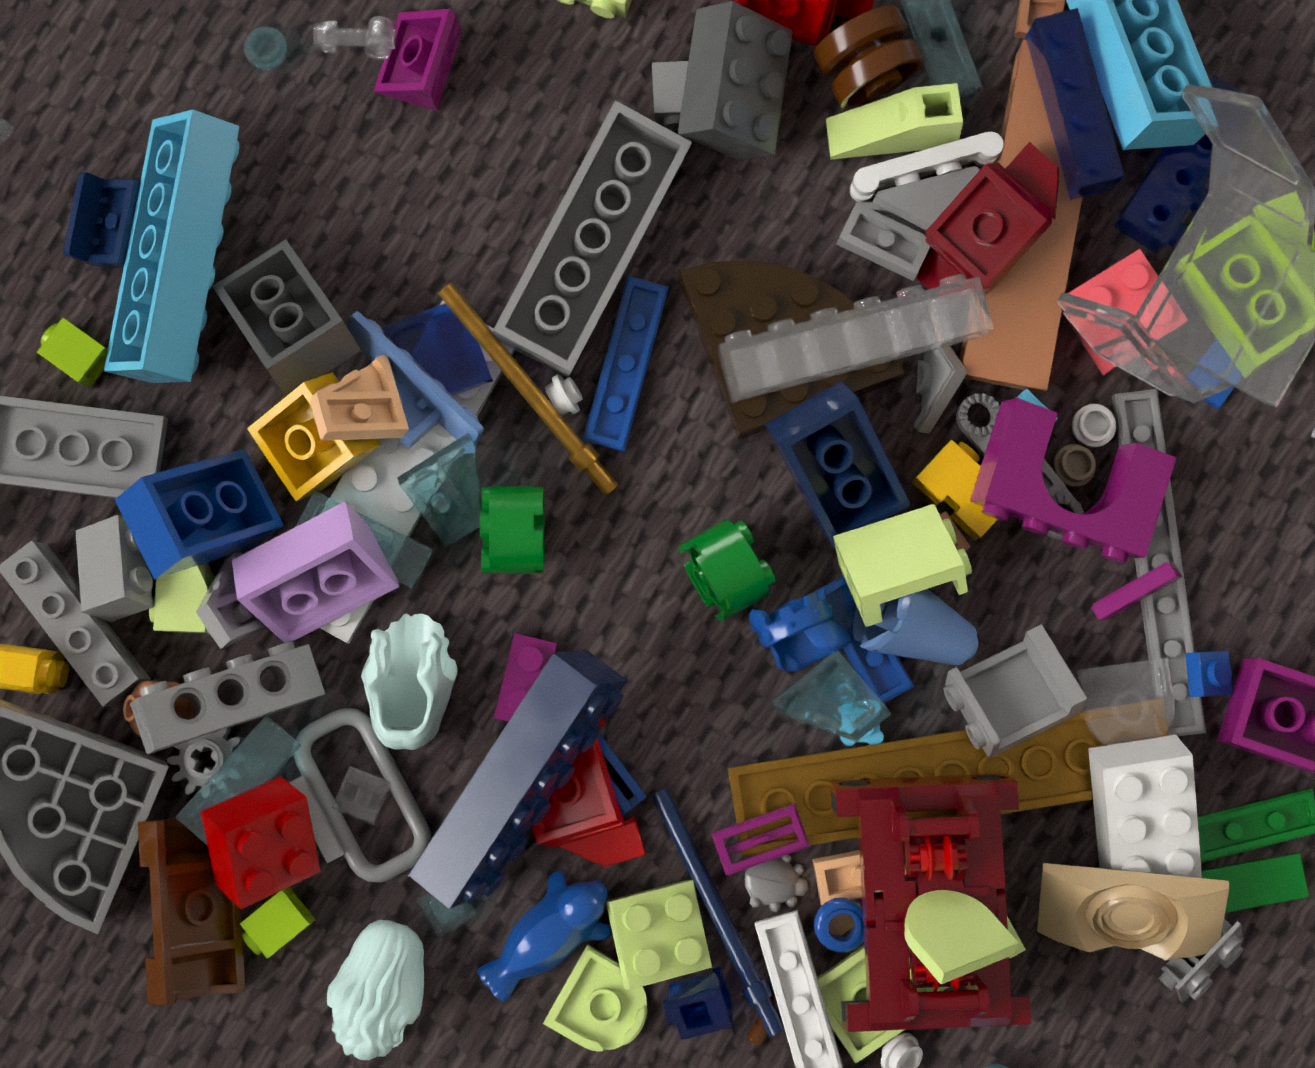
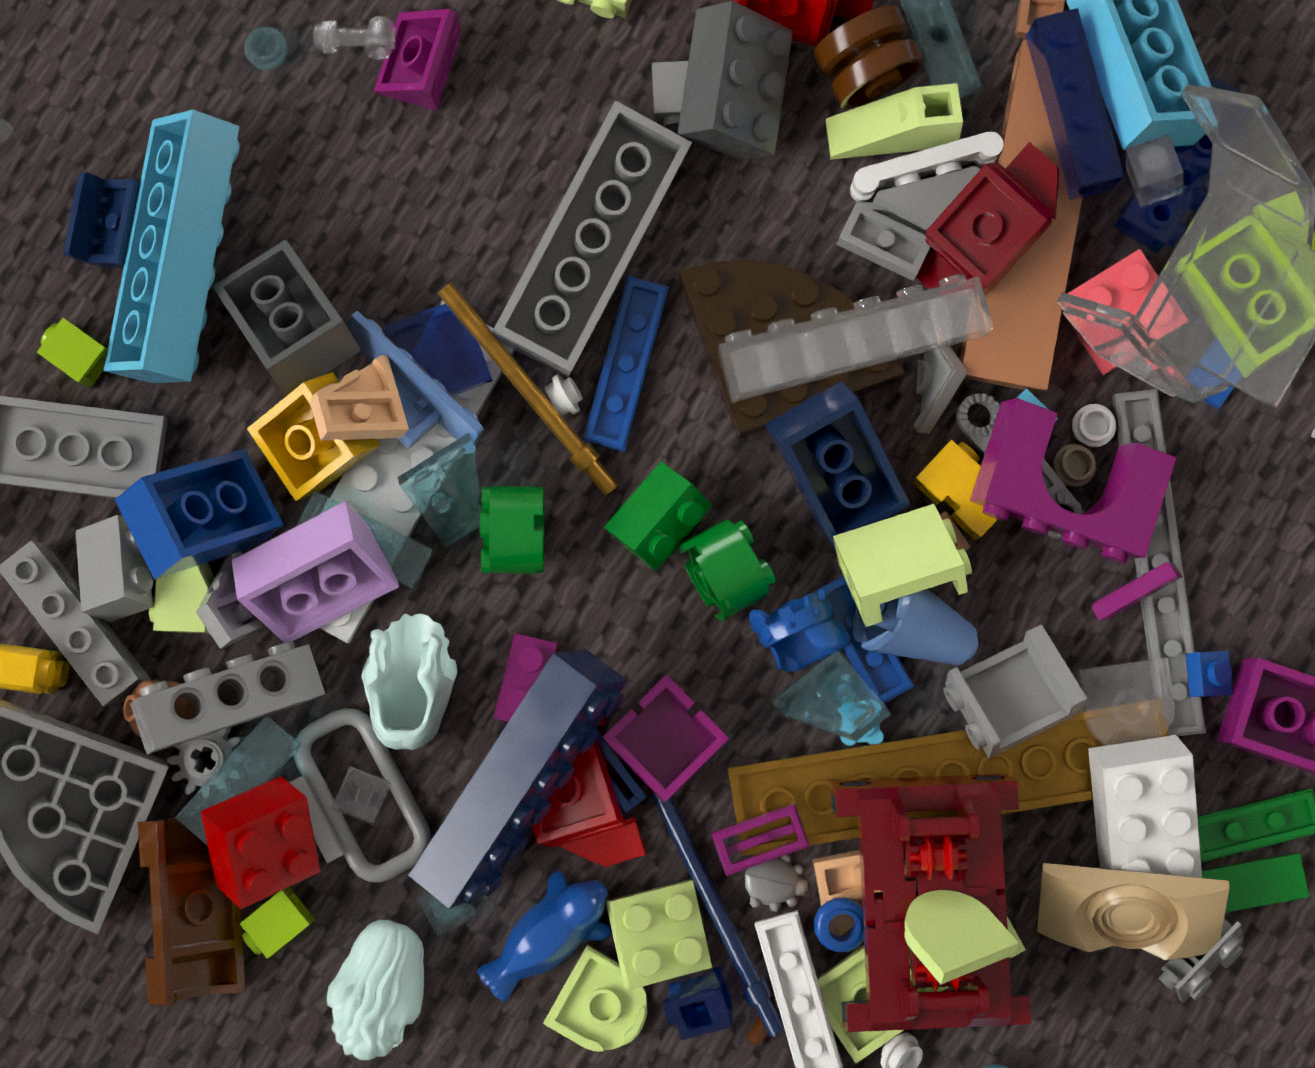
none -> magenta piece [602,674,729,802]
none -> green brick [604,462,712,571]
none -> clear brick [1125,134,1183,208]

